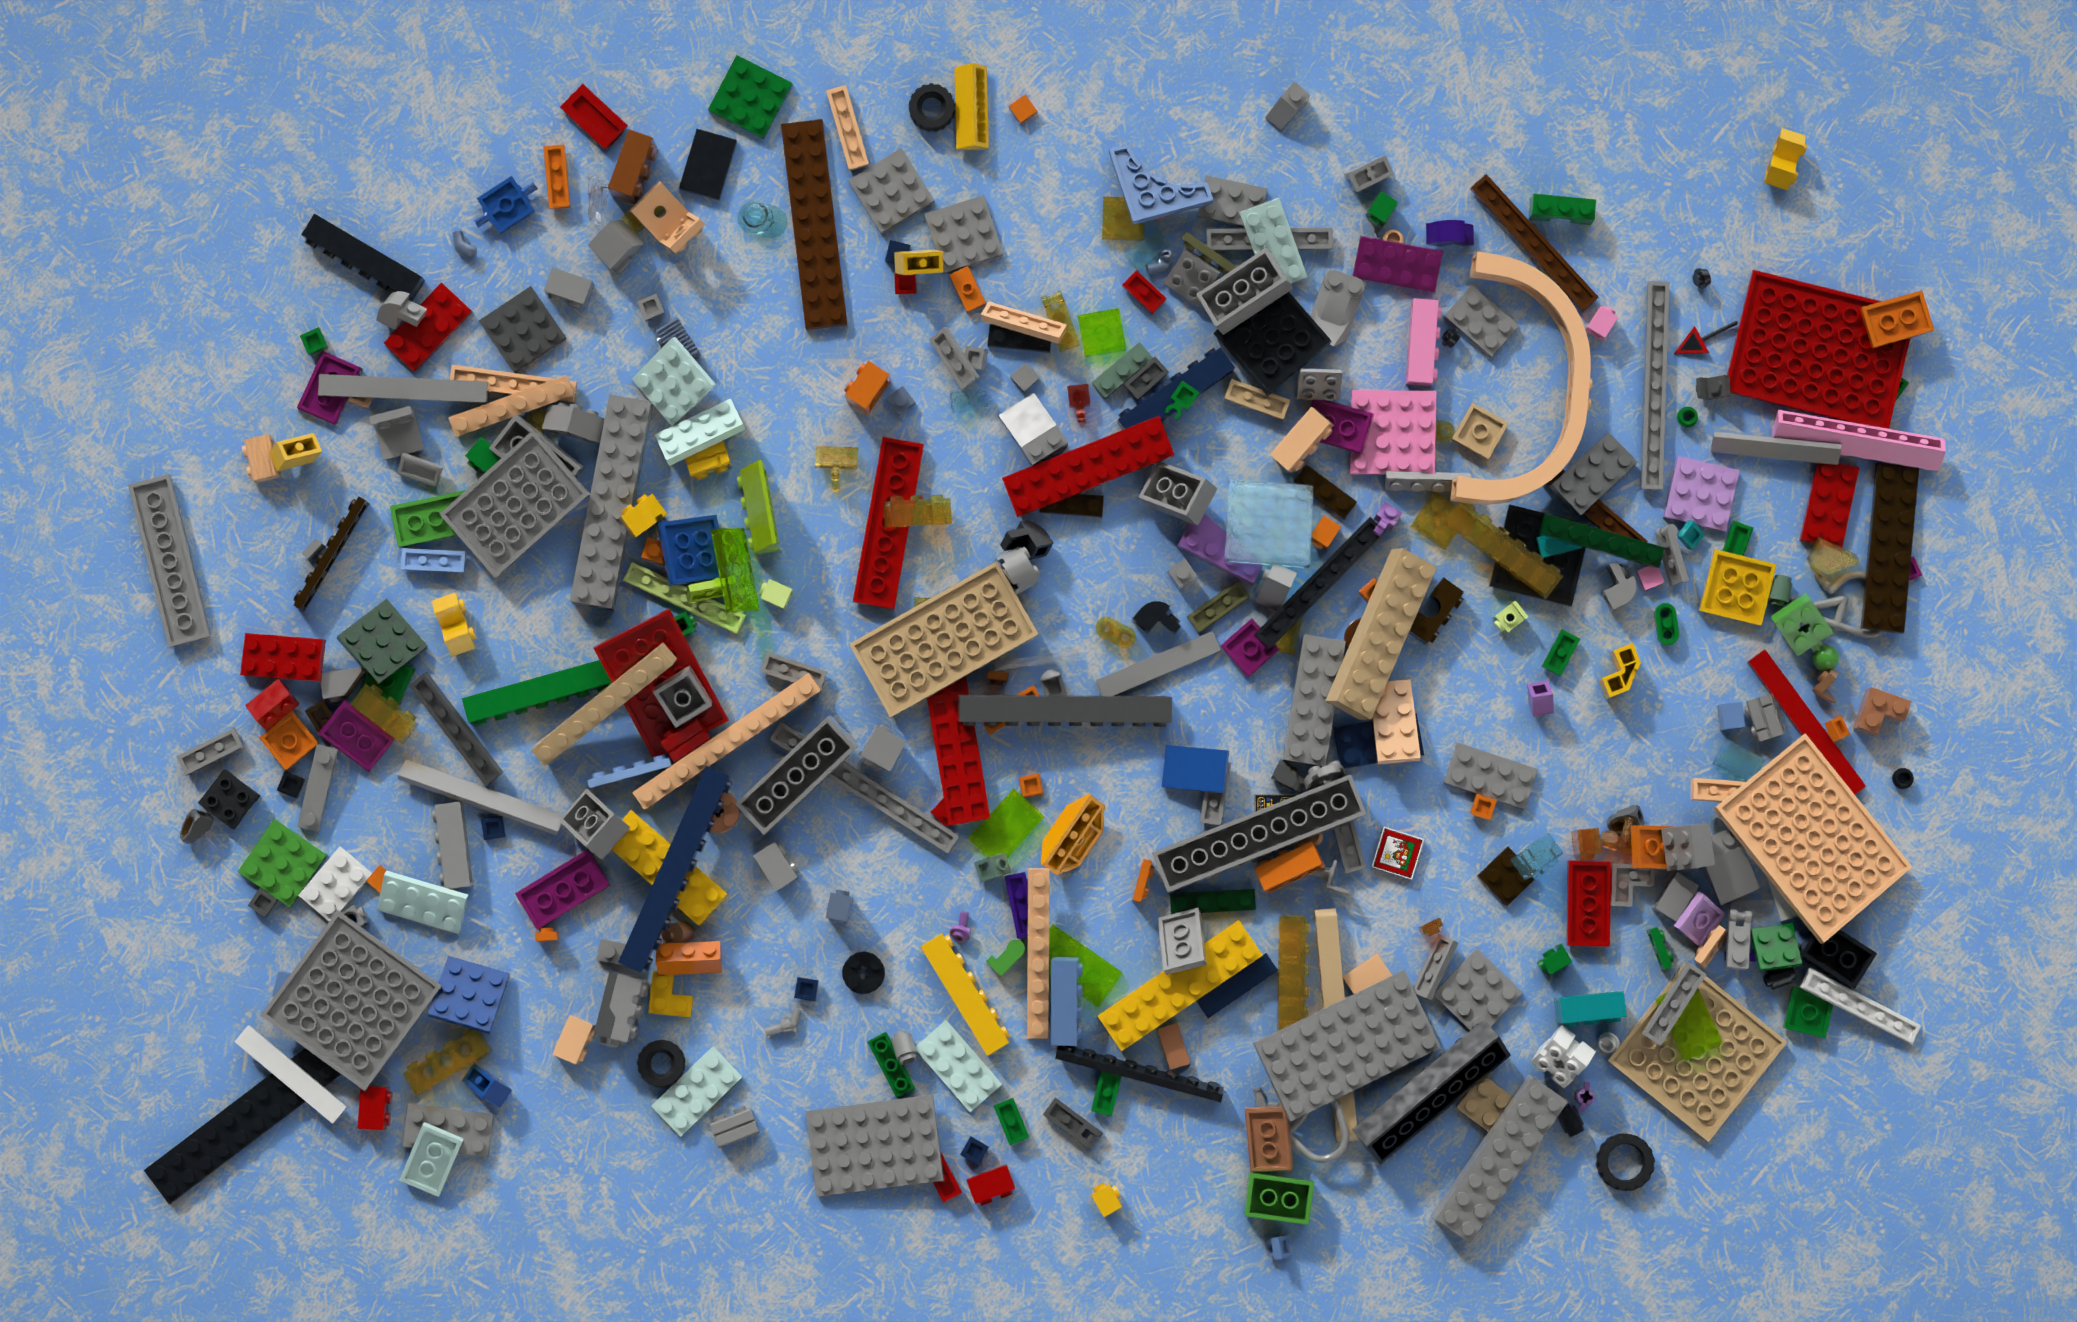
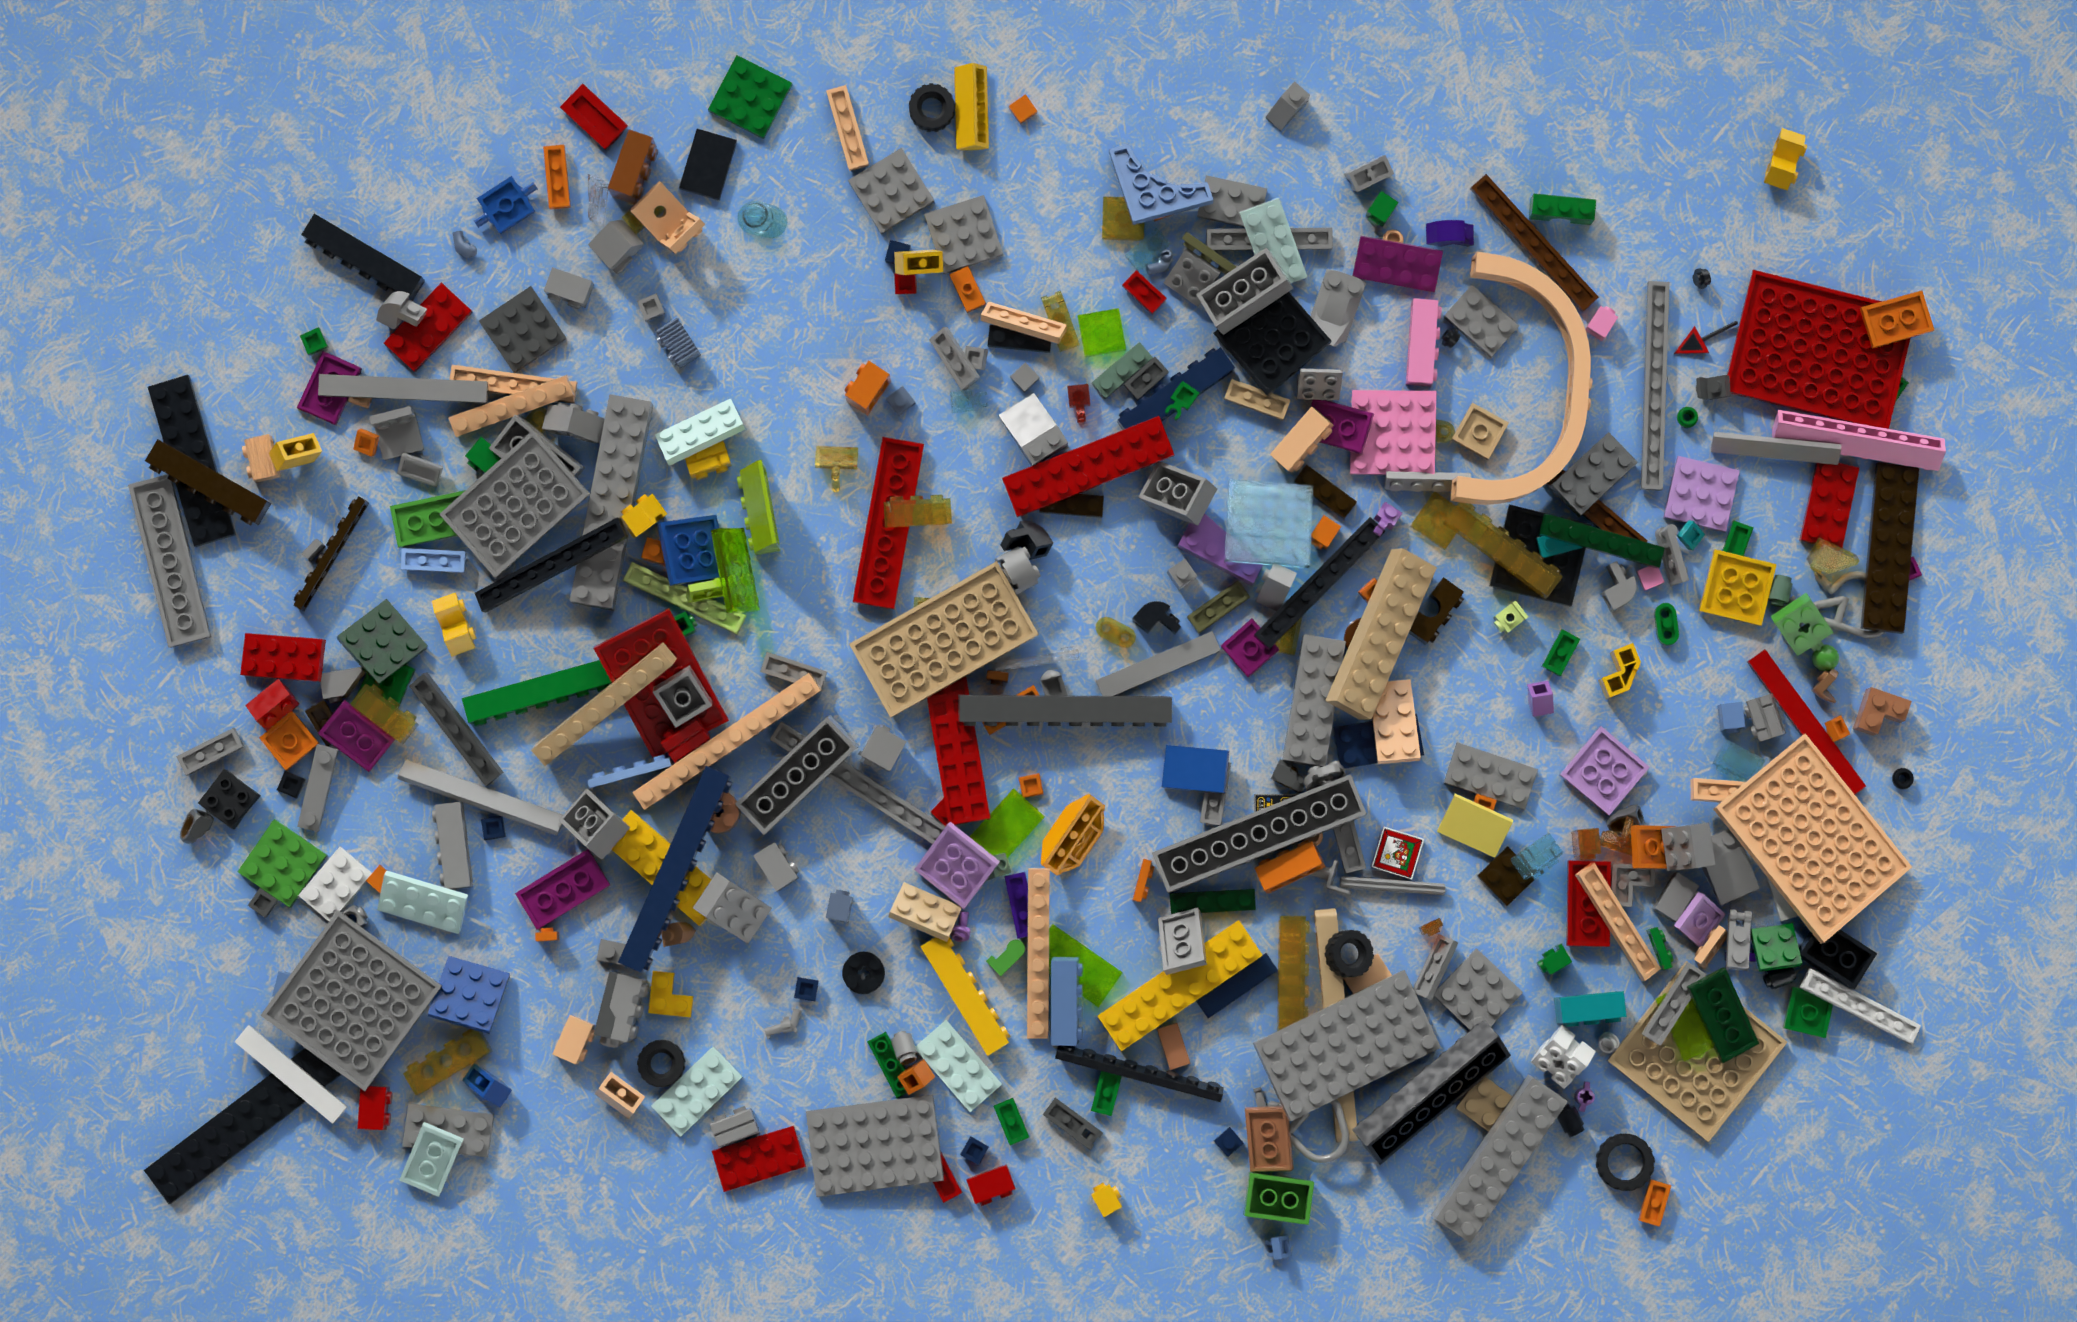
light aqua plate [632,337,716,426] -> none
orange brick [656,941,722,975] -> none
yellowish green brick [759,579,793,610] -> none
reddish brown plate [781,119,848,330] -> none
none -> dark brown brick [145,439,272,526]
none -> black plate [148,374,236,547]
none -> orange plate [353,428,380,457]
none -> black plate [475,517,628,613]
none -> light nougat brick [595,1072,645,1119]
none -> light grey brick [693,872,772,944]
none -> red plate [712,1125,806,1192]
none -> tan plate [888,882,962,942]
none -> orange brick [898,1059,935,1095]
none -> lavender plate [914,822,1000,909]
none -> dark blue plate [1213,1127,1244,1157]
none -> black tyre [1324,930,1374,978]
none -> light grey axle [1340,876,1445,895]
none -> light yellow tile [1437,794,1513,858]
none -> lavender plate [1559,726,1650,816]
none -> light nougat plate [1575,863,1661,981]
none -> orange plate [1638,1179,1672,1227]
none -> dark green tile [1687,967,1759,1063]

